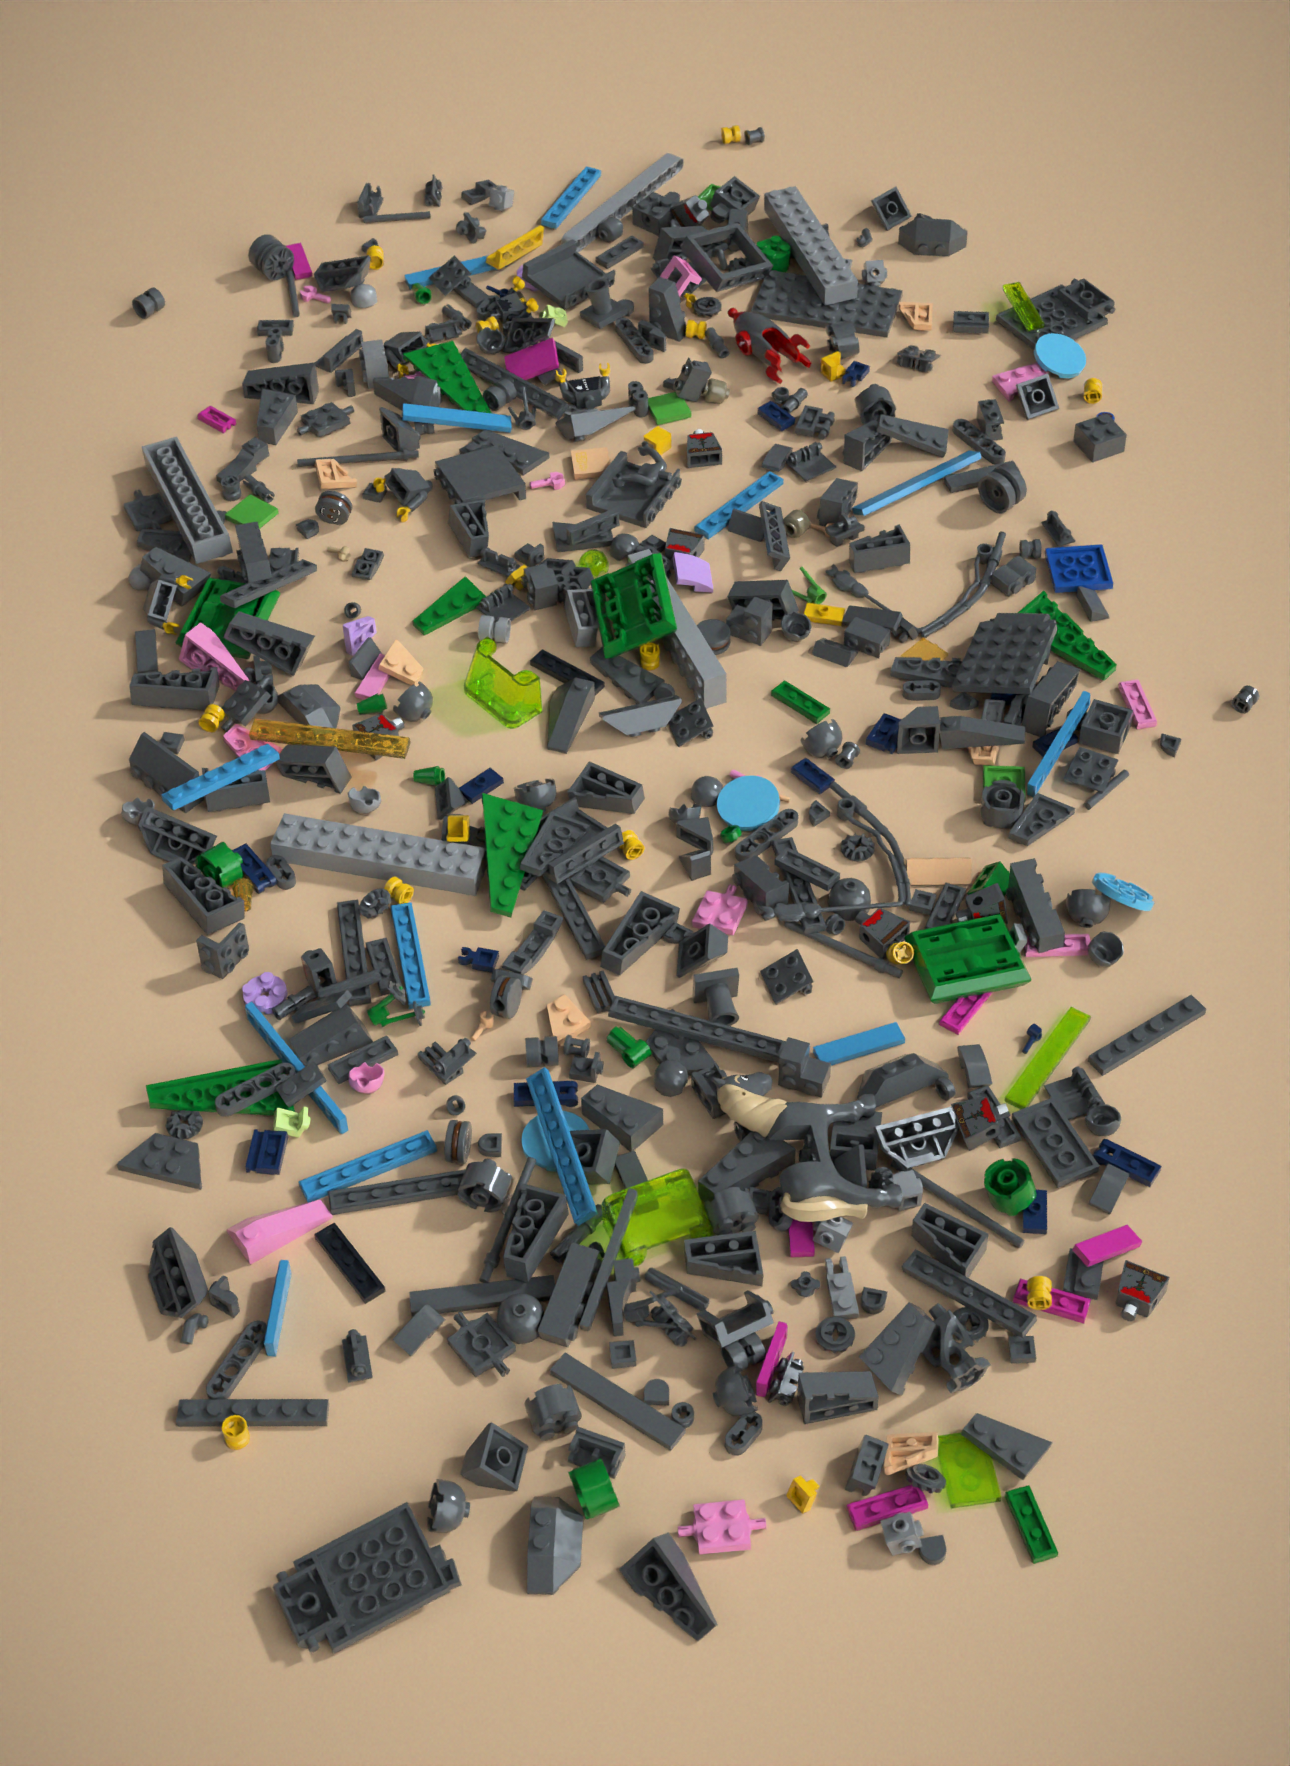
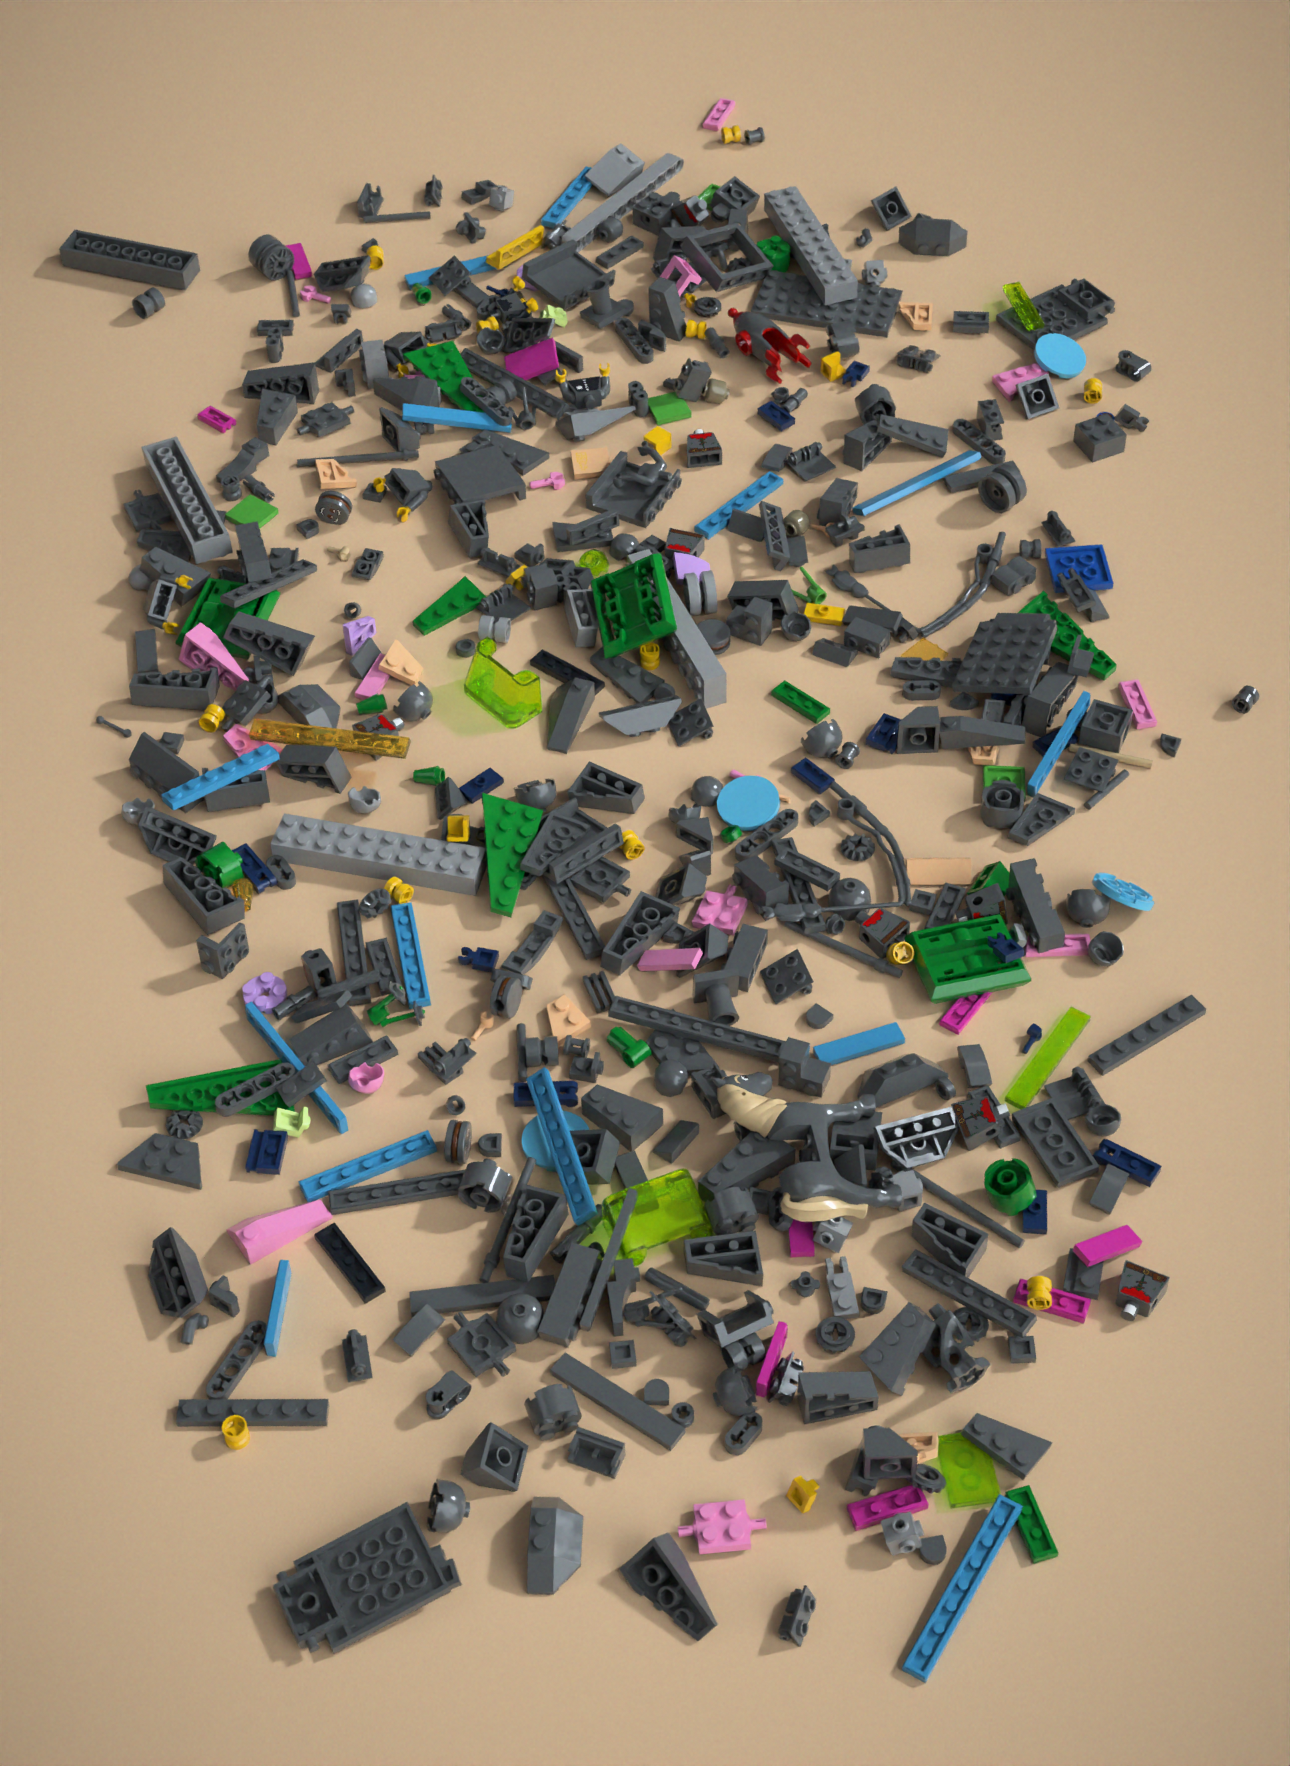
green brick [568,1458,620,1520] -> none
dark grey plate [795,405,835,440] -> none
none -> dark grey brick [59,230,200,290]
none -> dark grey hinge [96,716,132,738]
none -> dark grey piece [426,1370,472,1419]
none -> dark grey tile [456,639,476,658]
none -> dark grey beam [460,377,513,426]
none -> dark grey bar [517,1023,527,1082]
none -> dark grey hinge [542,220,571,250]
none -> light grey slope [584,144,645,197]
none -> bright pink tile [637,948,703,971]
none -> dark grey slope [653,1120,699,1164]
none -> dark grey slope [655,863,707,906]
none -> light grey wheel [683,570,717,616]
none -> bright pink tile [703,98,735,131]
none -> dark grey brick [721,924,768,992]
none -> dark grey hinge [778,1585,816,1647]
none -> dark grey slope [787,536,808,567]
none -> dark grey tile [806,1003,833,1029]
none -> dark grey slope [862,1425,918,1480]
none -> dark azure tile [902,1494,1023,1683]
none -> dark blue plate [987,932,1024,963]
none -> dark grey hinge [1057,568,1096,613]
none -> dark grey panel [1067,635,1094,678]
none -> tan bar [1069,744,1153,768]
none -> dark grey plate [1114,404,1149,432]
none -> dark grey piece [1116,350,1151,382]

